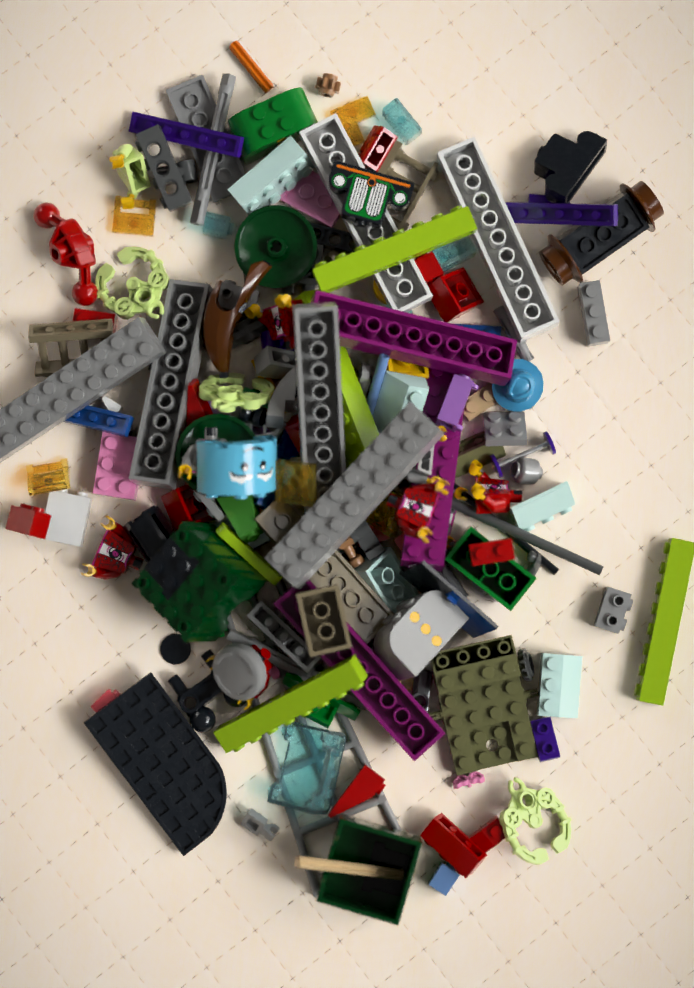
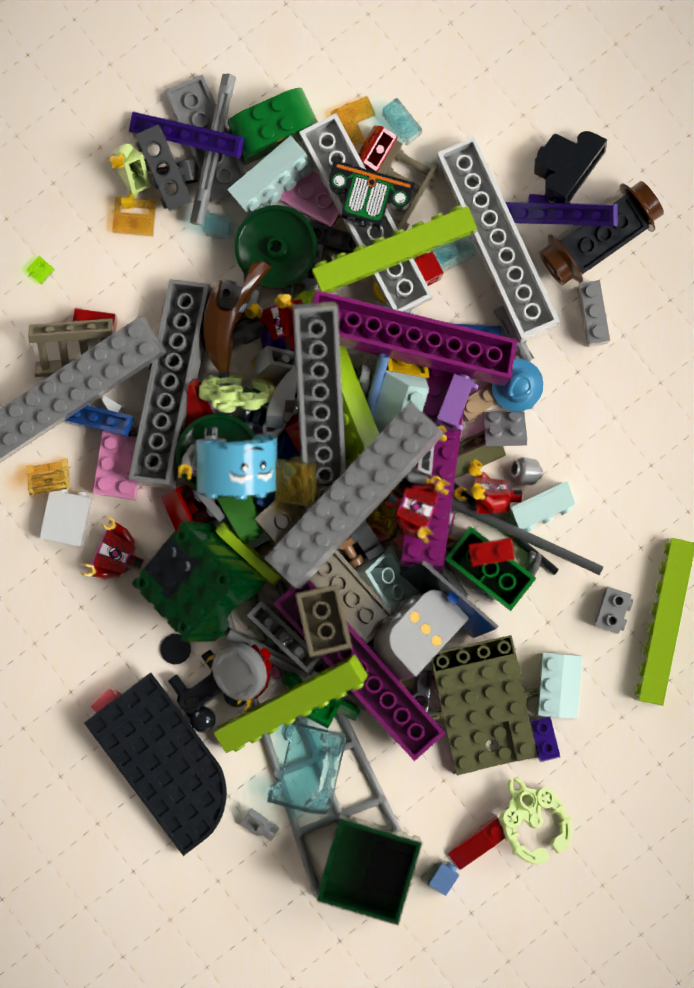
red brick [5,503,52,539] -> none
red piece [34,202,98,306] -> none
yellowish green piece [95,246,170,319] -> none
black cylinder [123,505,175,563] -> none
orange axle [229,40,273,93] -> none
tan axle [295,856,404,880] -> none
medium nougat gear [316,73,341,98] -> none
red slope [328,764,386,818] -> none
red brick [420,813,488,878] -> none
red slope [428,267,484,323] -> none
bright pink piece [453,771,485,789] -> none
axle [489,431,556,478] -> none
dark grey gear [517,648,535,681] -> none
none -> clear neon green tile [26,255,55,285]

